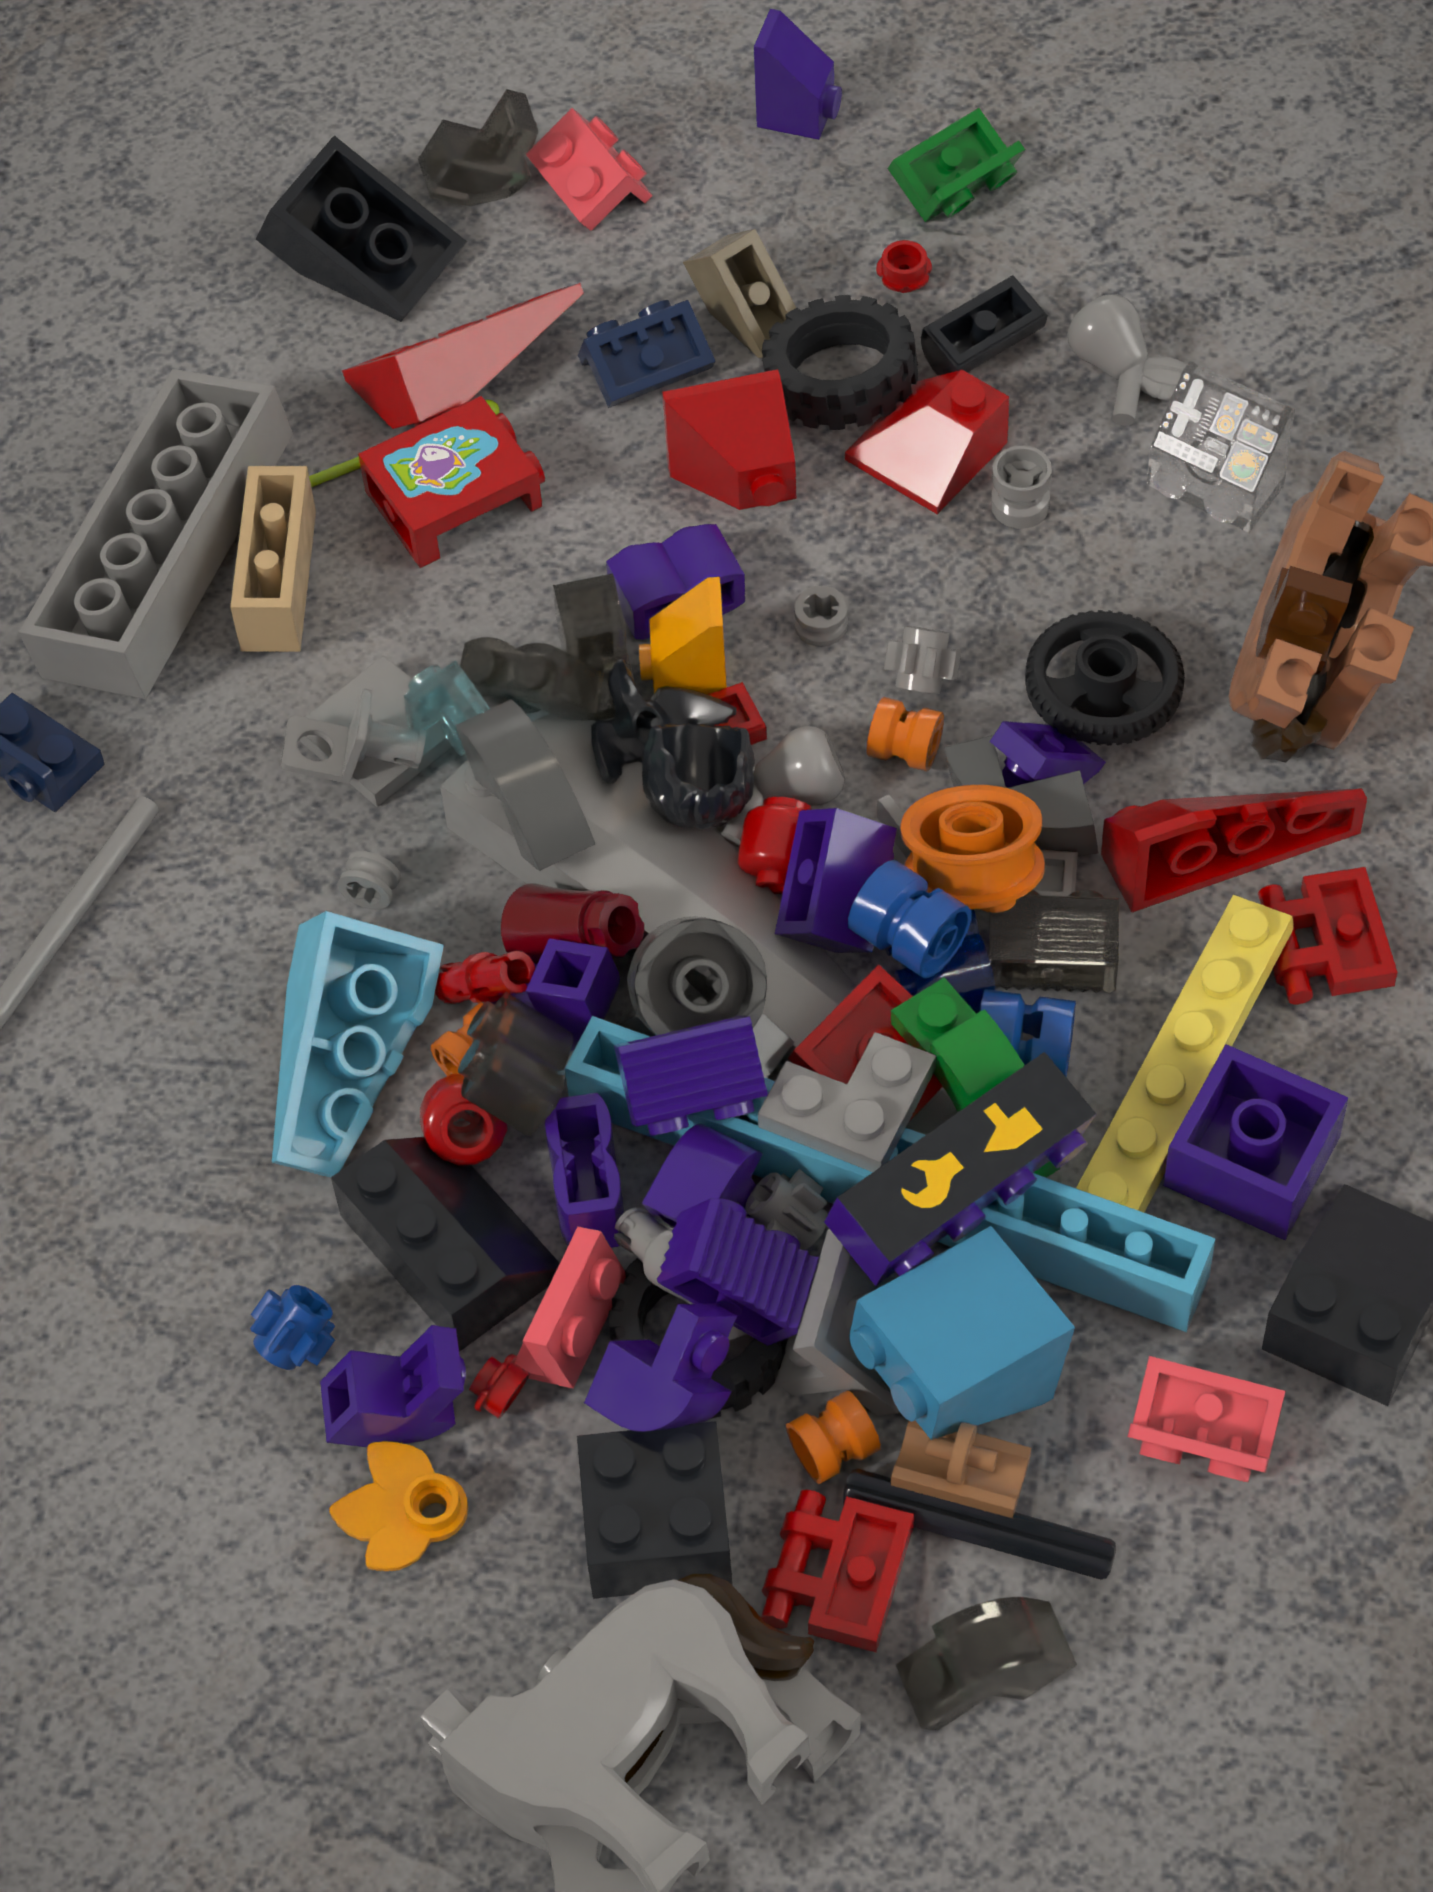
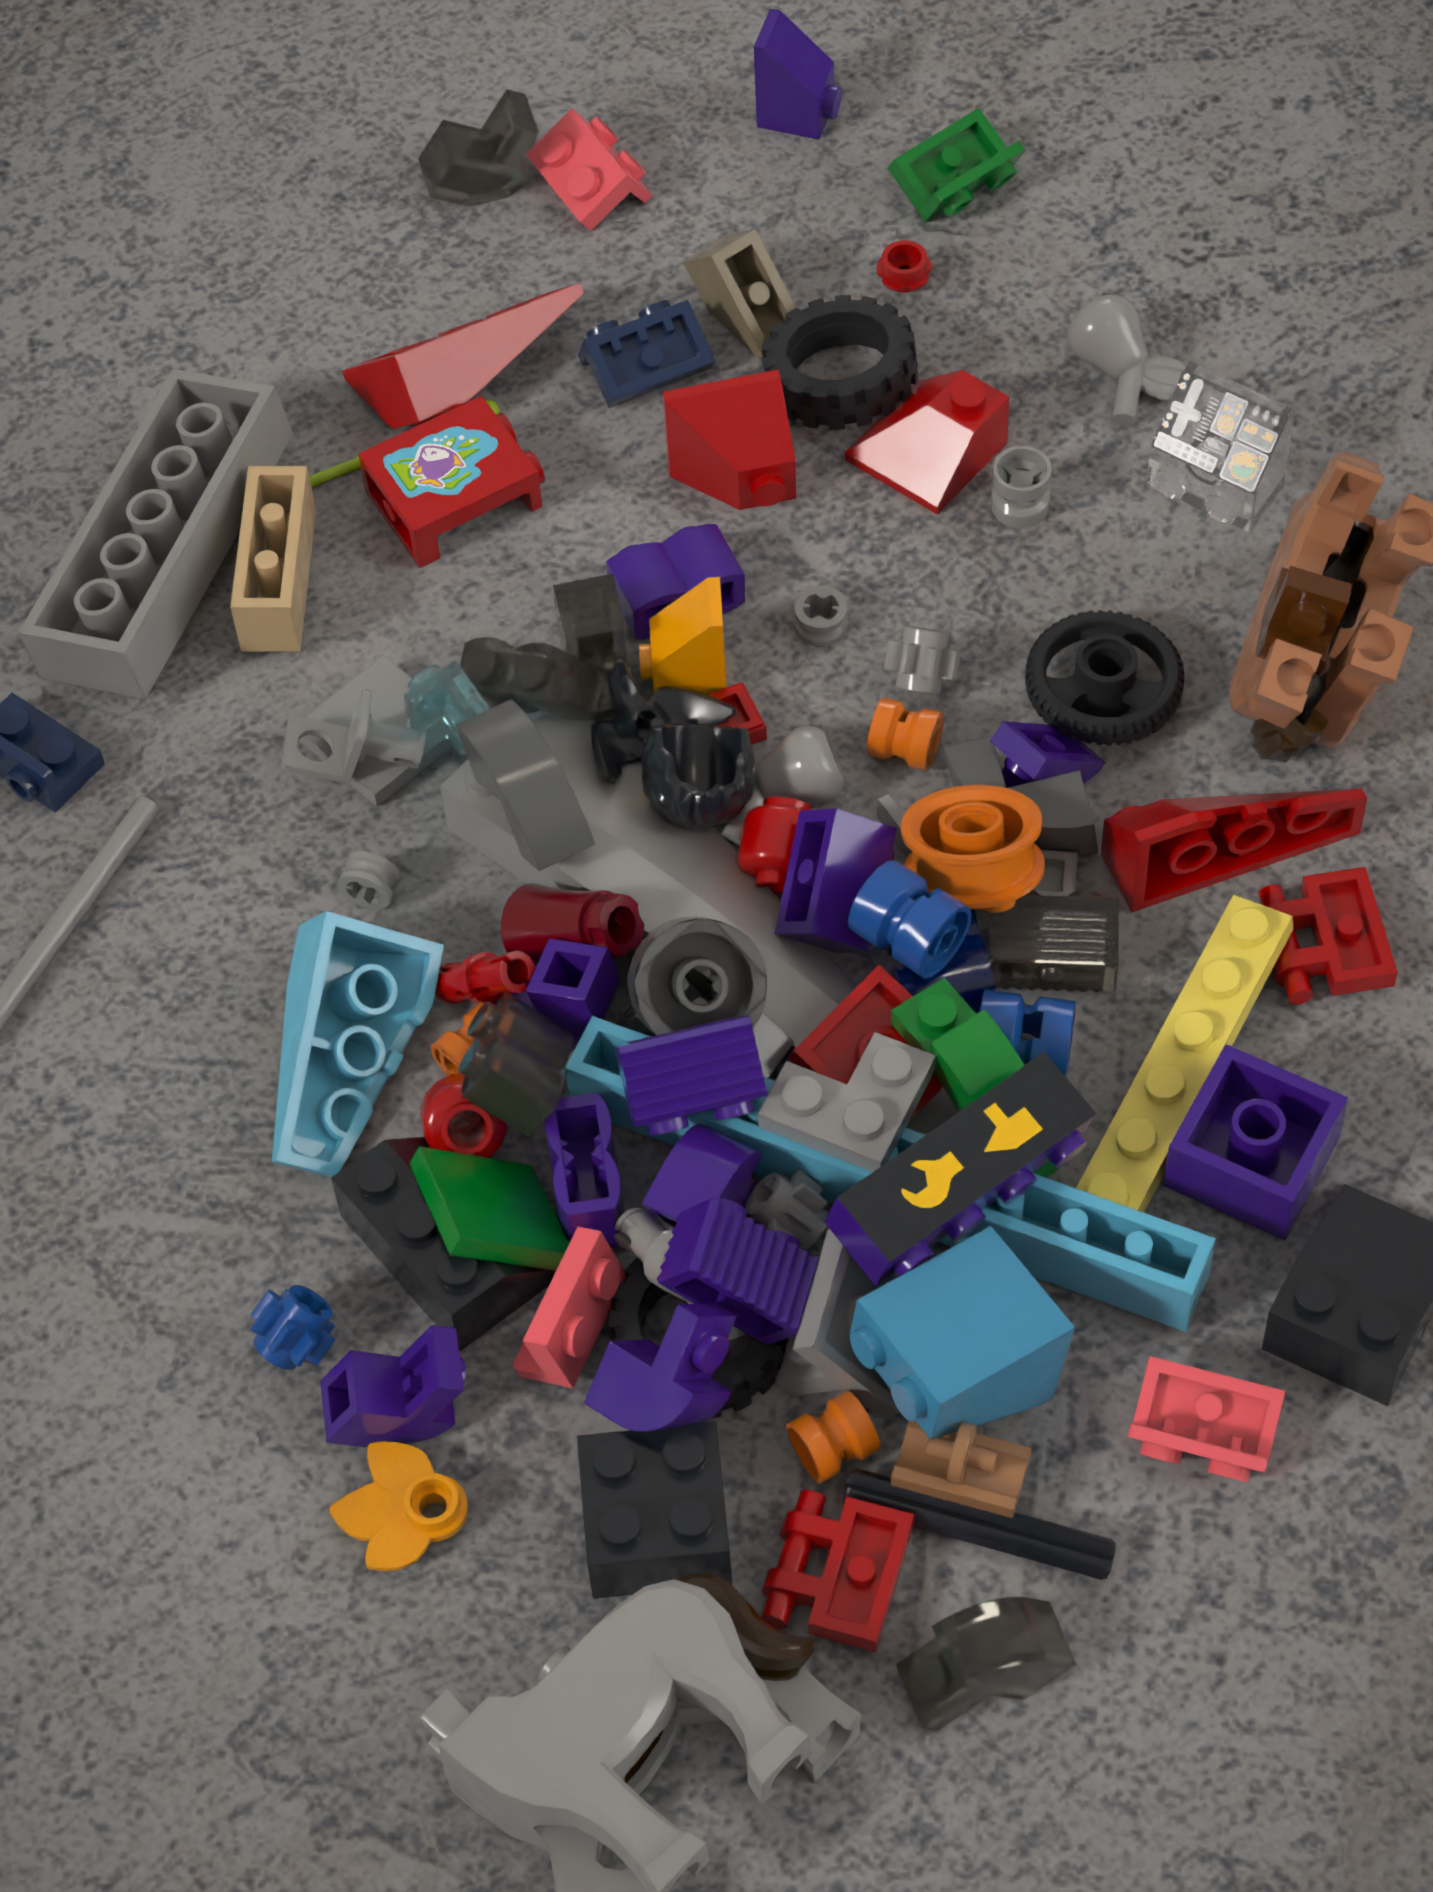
black slope [256,135,467,322] -> none
red plate [469,1354,530,1419] -> none
black brick [921,275,1048,376] -> none
none -> green tile [409,1146,569,1271]

